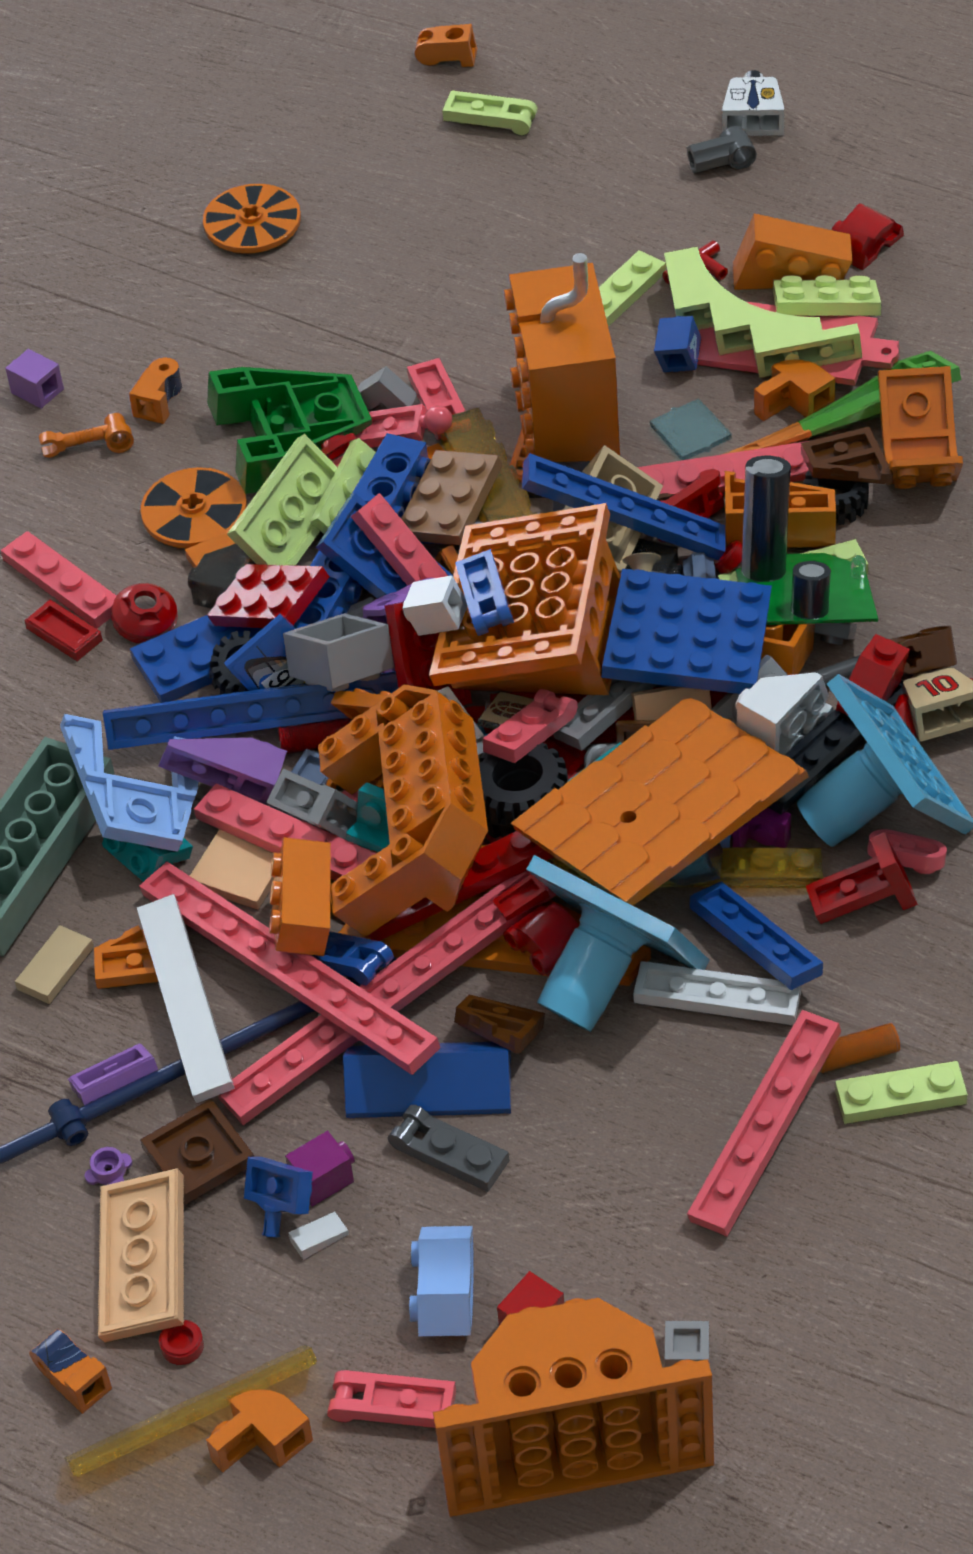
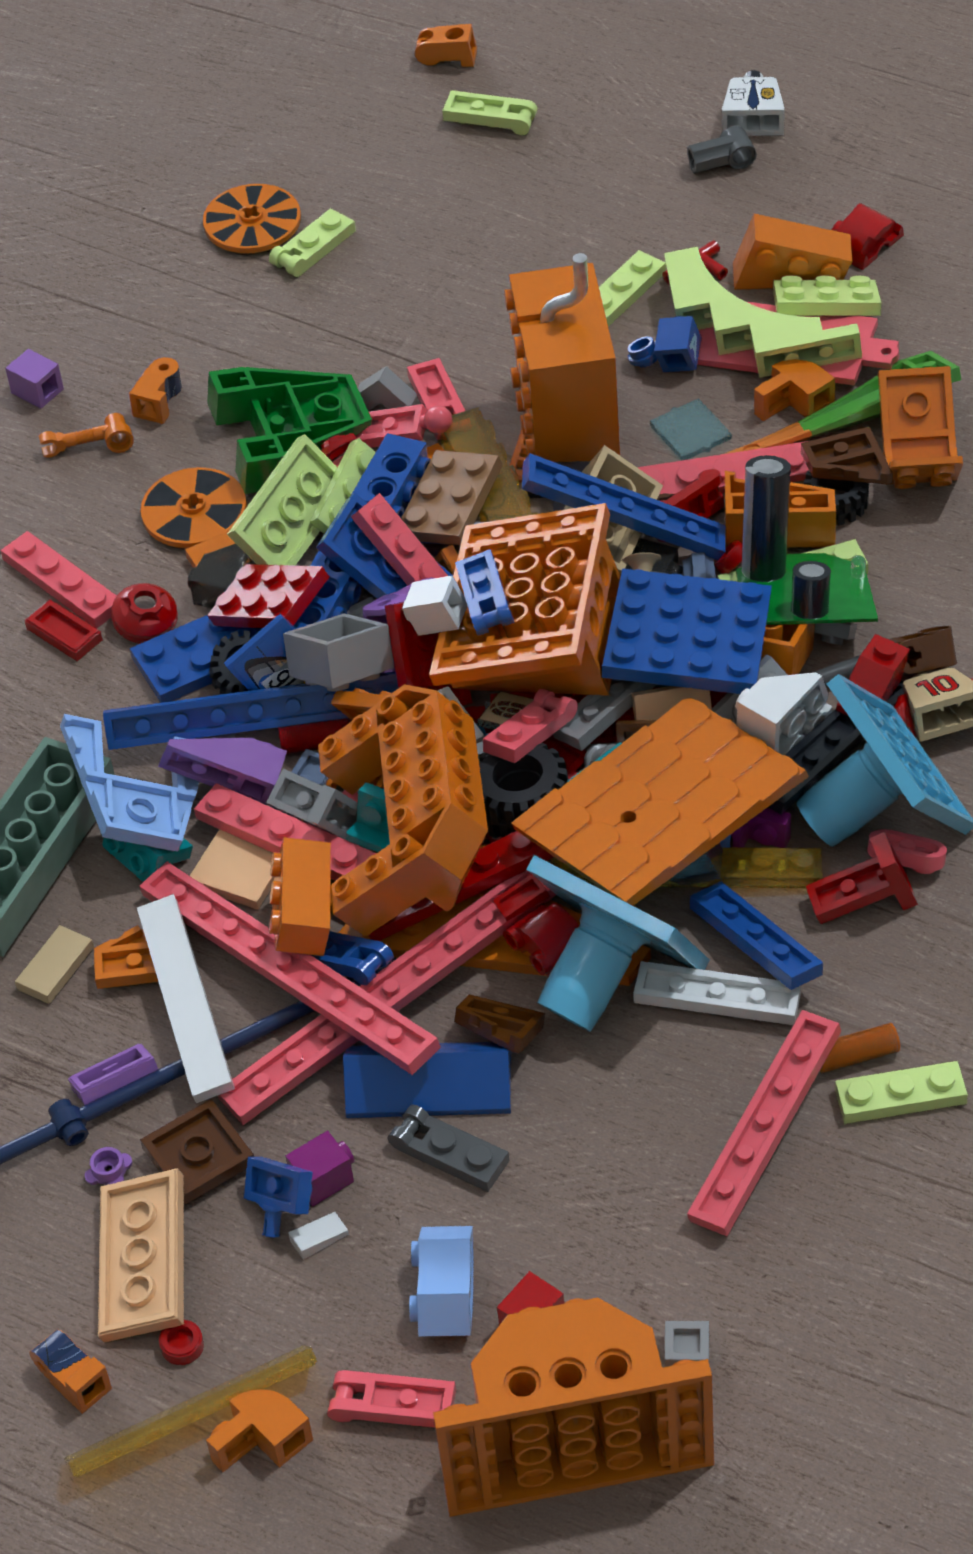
none -> yellowish green plate [269,208,356,277]
none -> blue plate [627,336,657,367]

